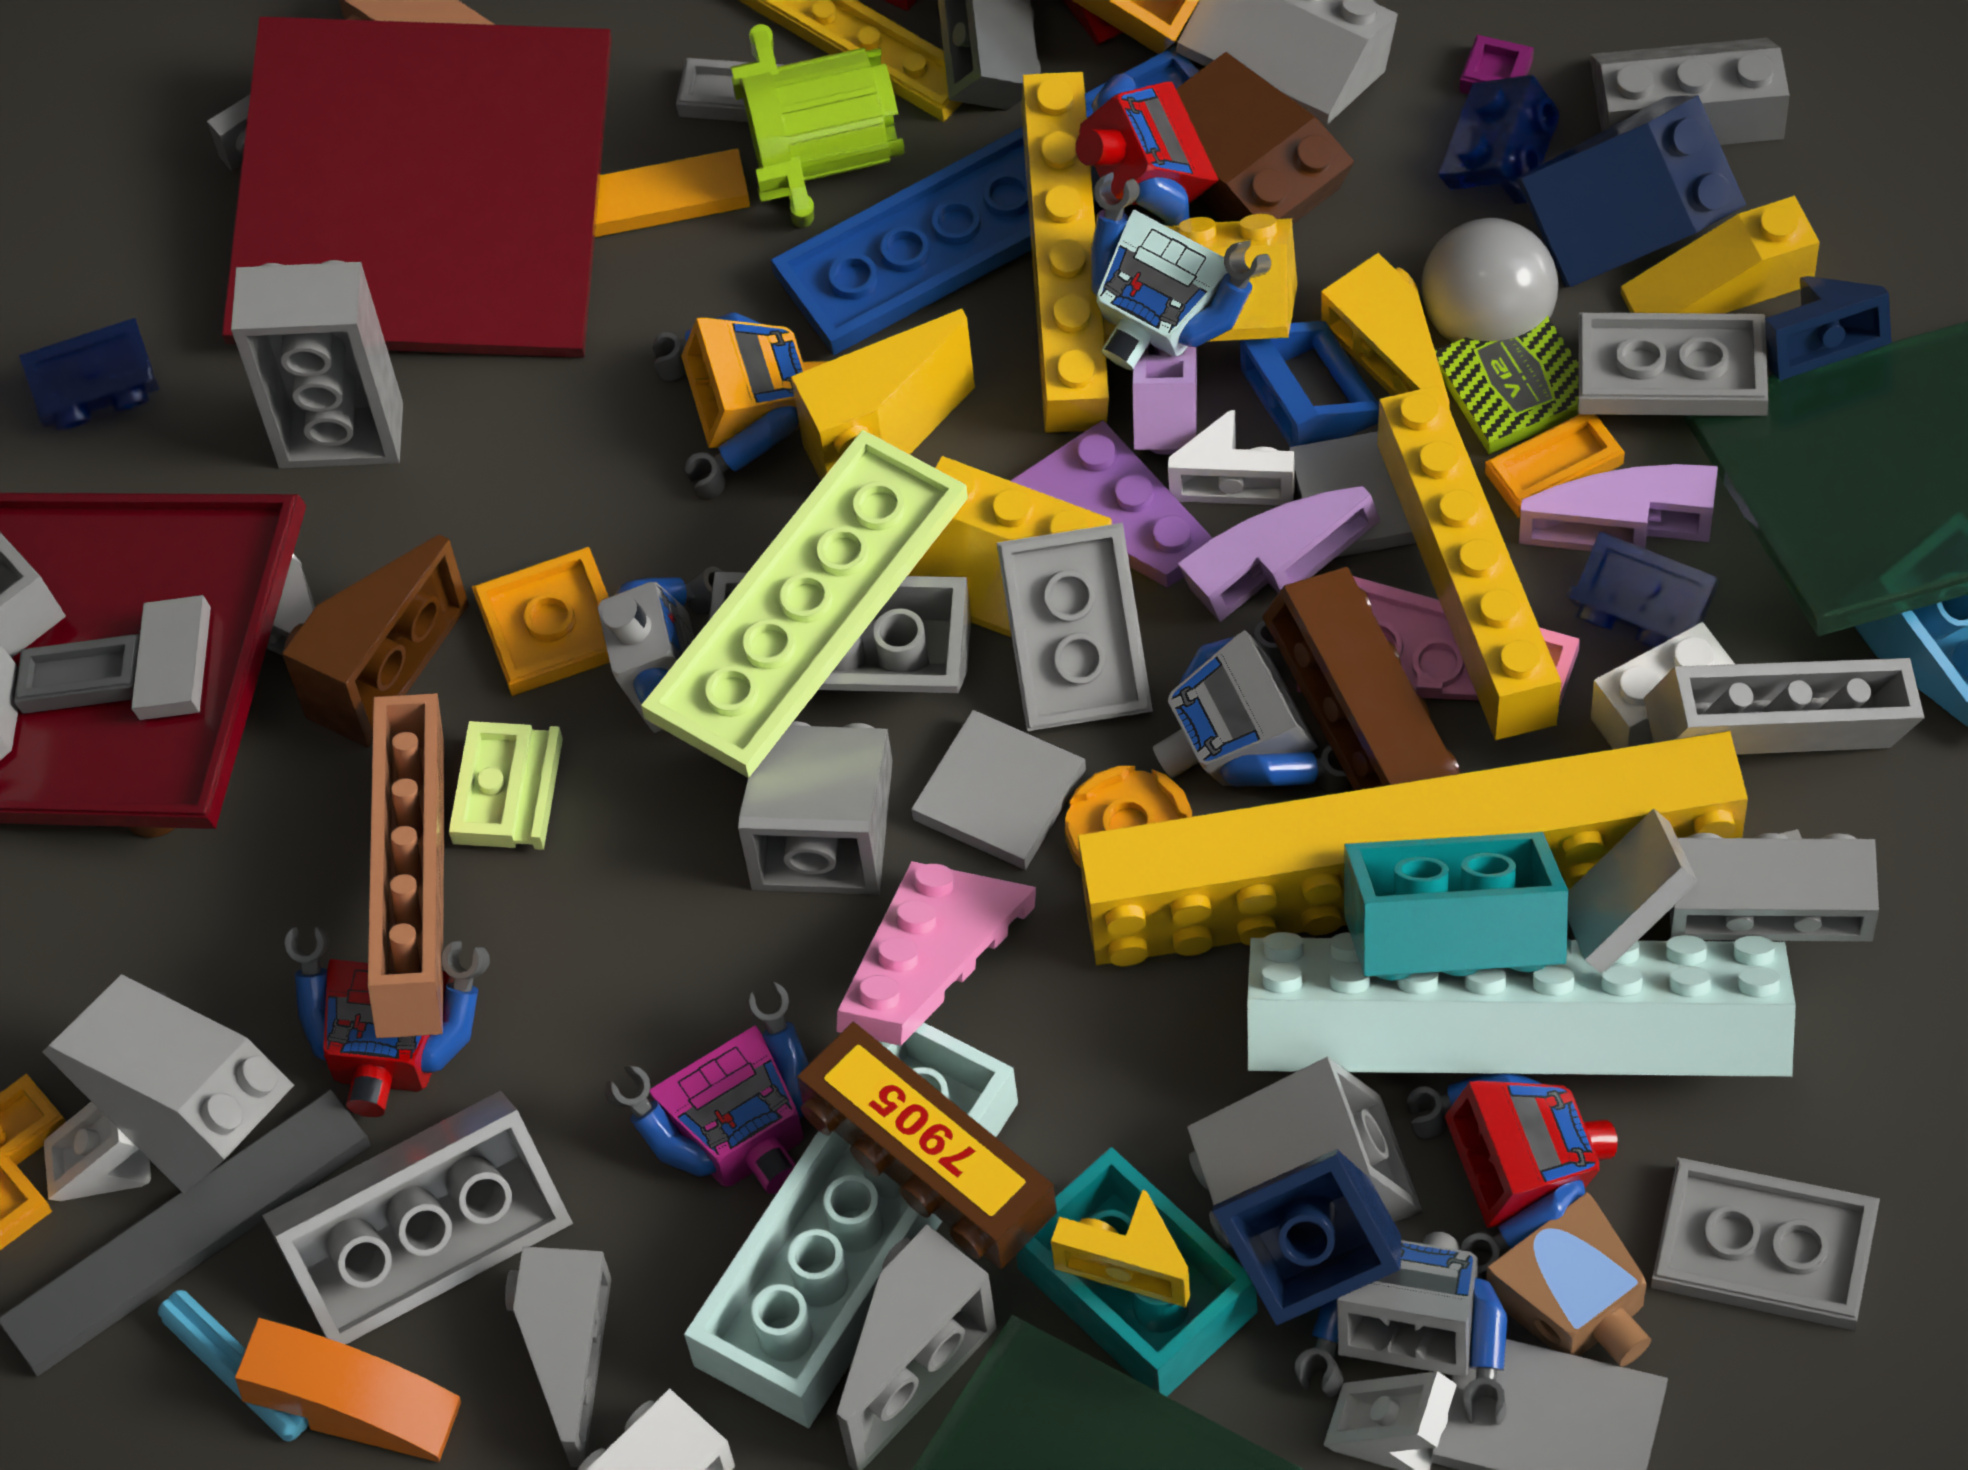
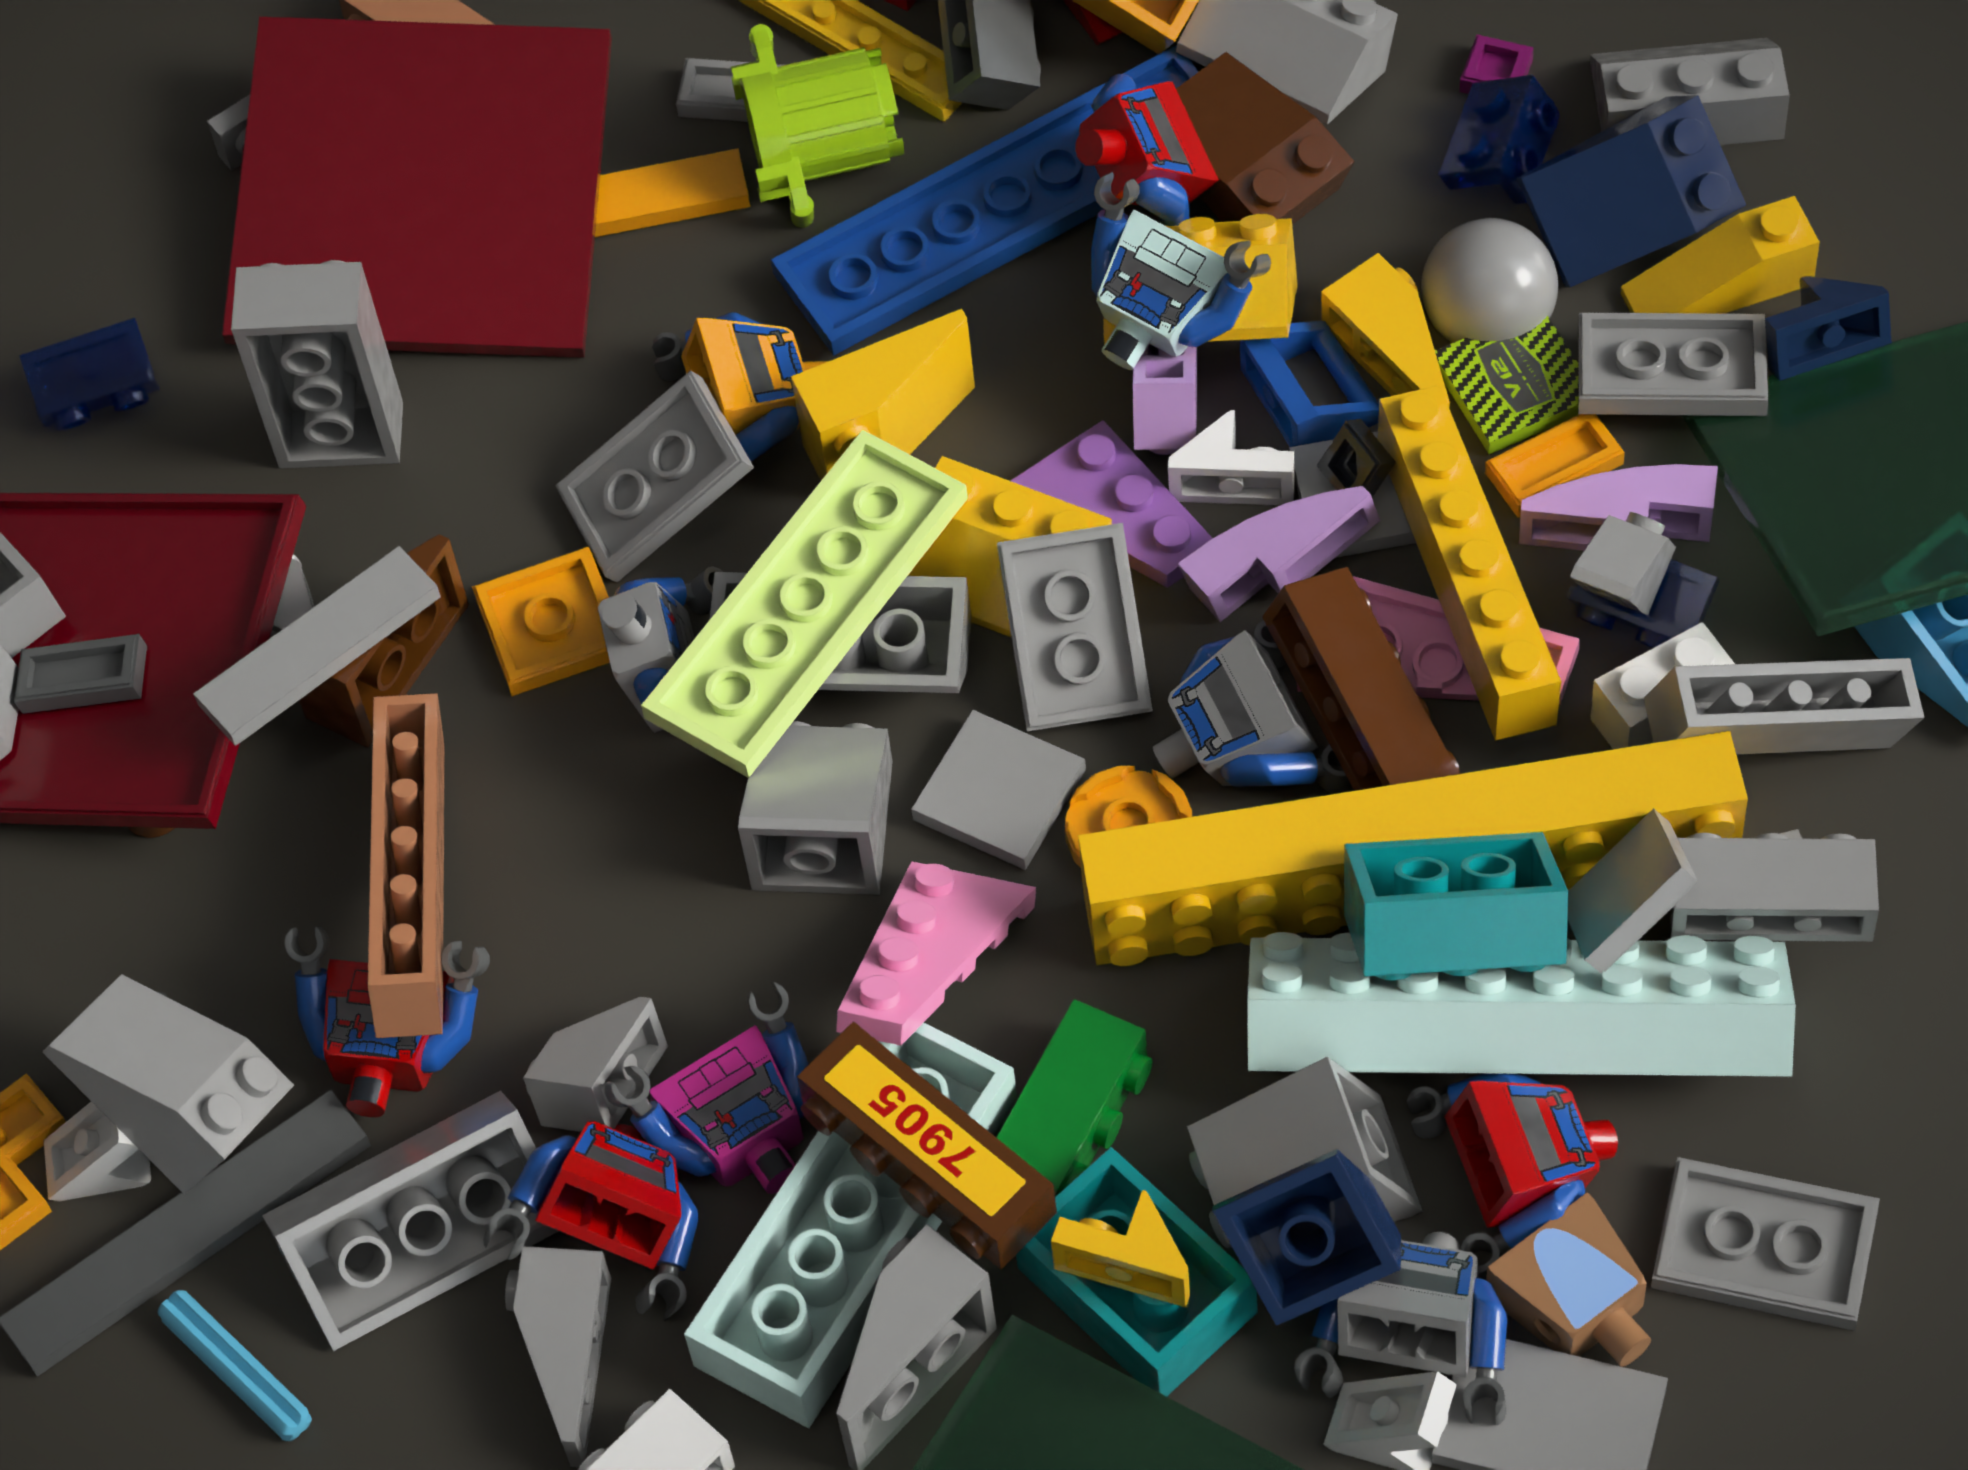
light grey tile [131,595,211,720] -> none
orange slope [235,1318,461,1462] -> none
yellowish green plate [449,721,563,850] -> none
yellow brick [1021,72,1109,433] -> none
none -> light grey tile [193,546,441,746]
none -> torso [483,1121,699,1321]
none -> light grey slope [523,997,668,1132]
none -> light grey tile [555,370,754,582]
none -> green brick [997,999,1153,1197]
none -> black tile [1316,419,1396,498]
none -> light grey slope [1570,512,1676,617]

